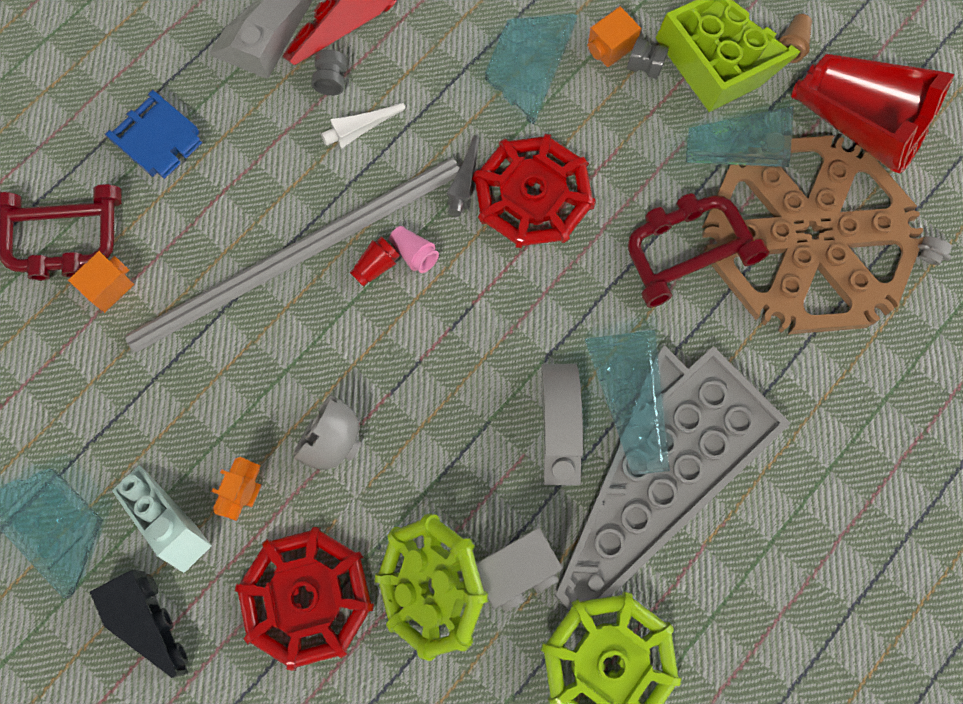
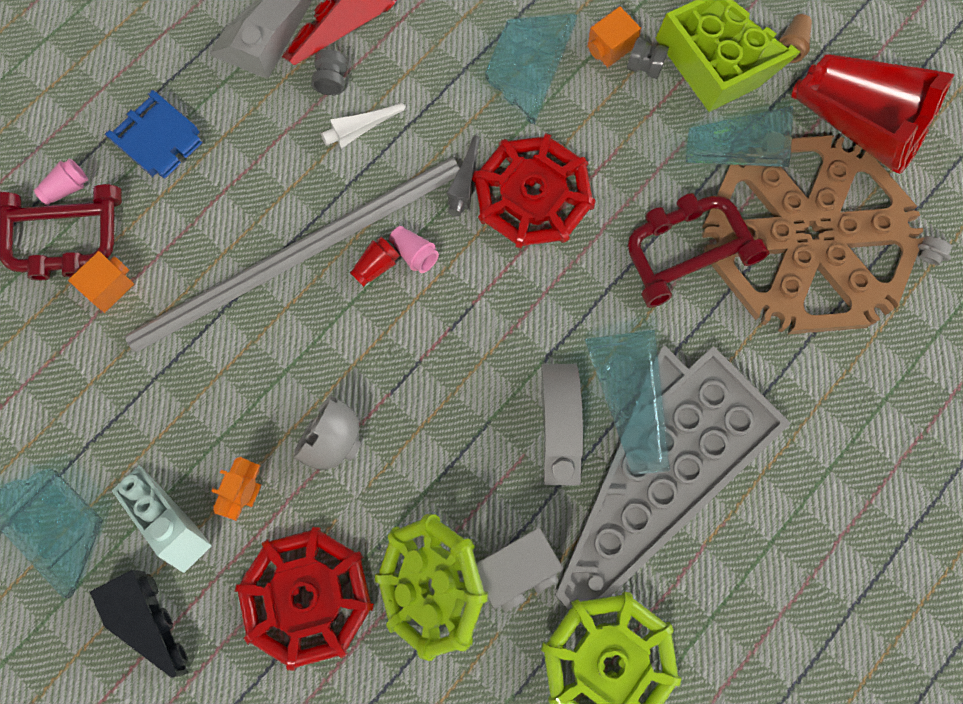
none -> bright pink cone [34,159,88,205]

